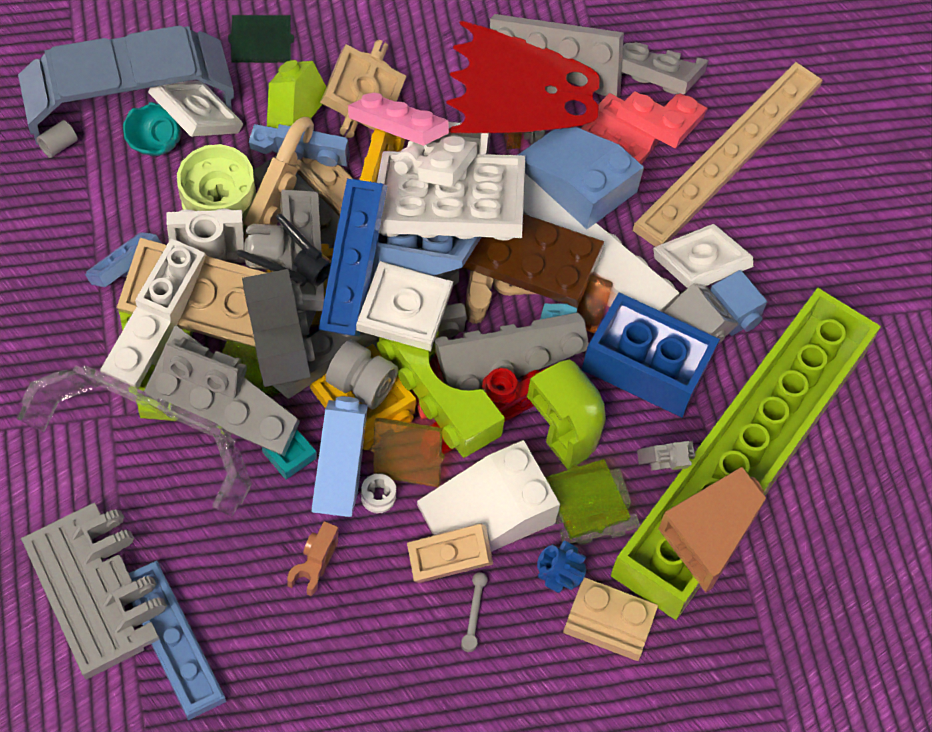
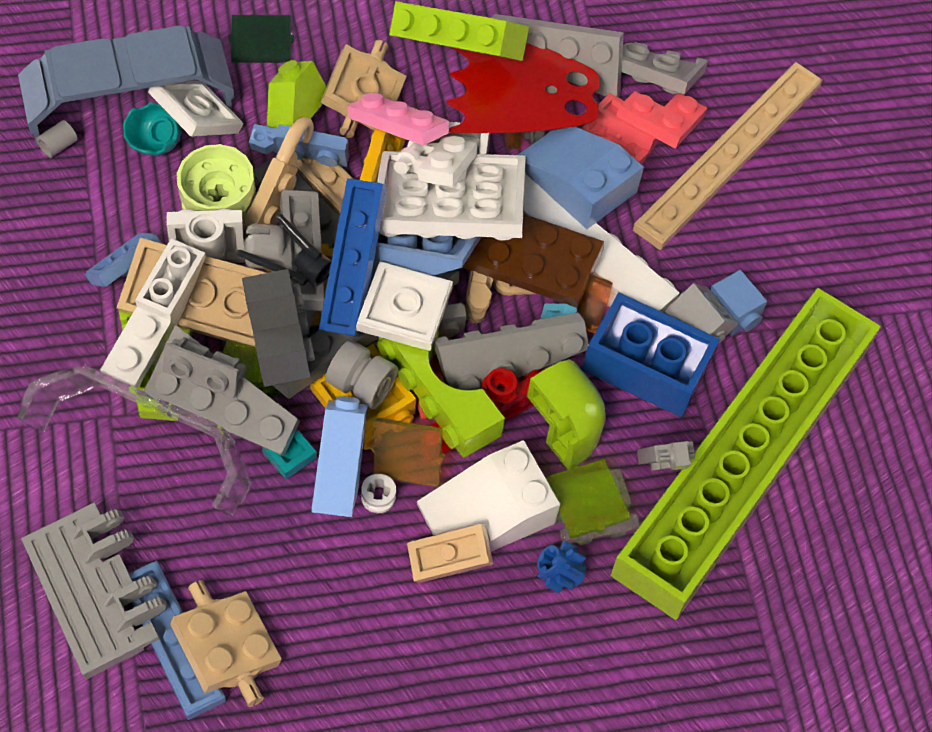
nougat plate [287,521,338,596] -> none
light grey hinge [461,572,488,652] -> none
tan plate [563,577,658,661] -> none
white plate [653,224,753,288] -> none
nougat slope [658,467,766,592] -> none
none -> tan plate [170,580,282,707]
none -> lime arch [389,1,529,61]

